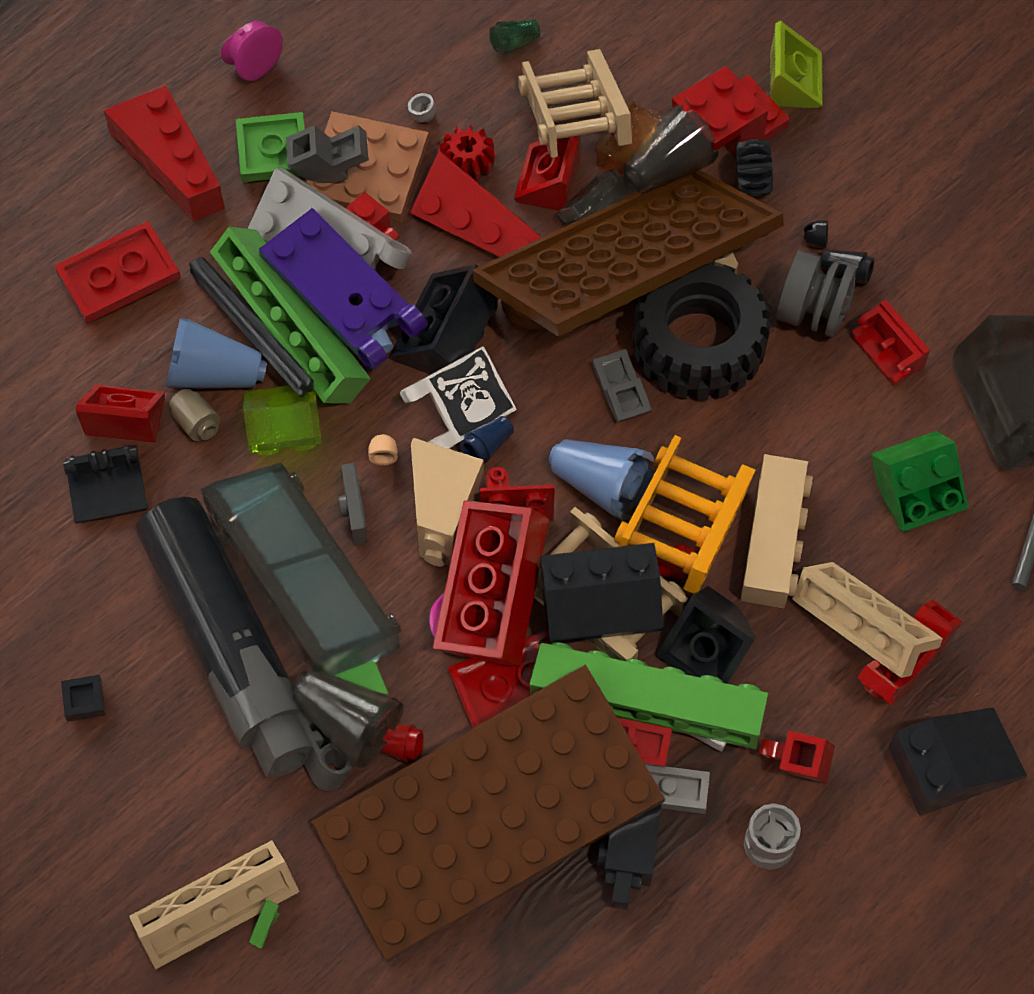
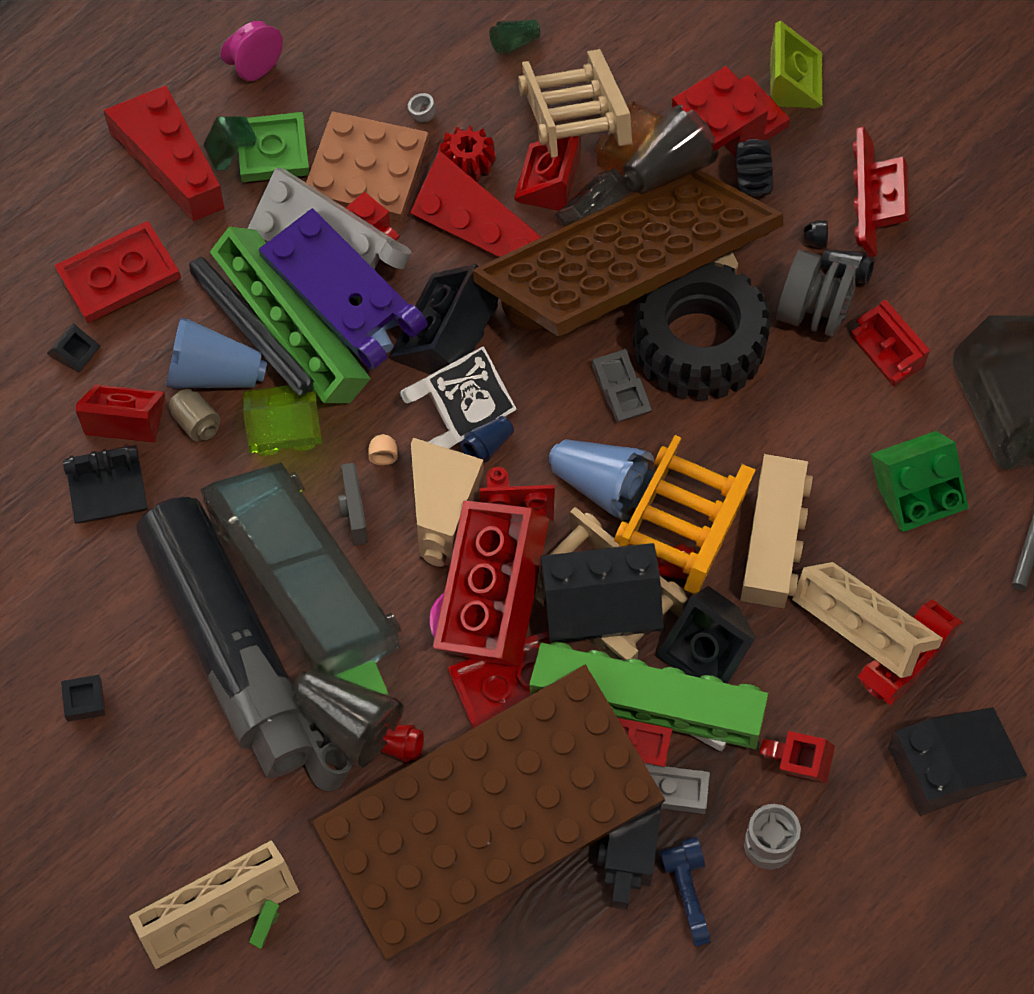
dark grey brick [286,125,369,183] -> none
none -> black slope [47,323,101,373]
none -> clear green bracket [203,116,258,170]
none -> dark blue brick [660,837,711,947]
none -> red bracket [853,126,909,257]

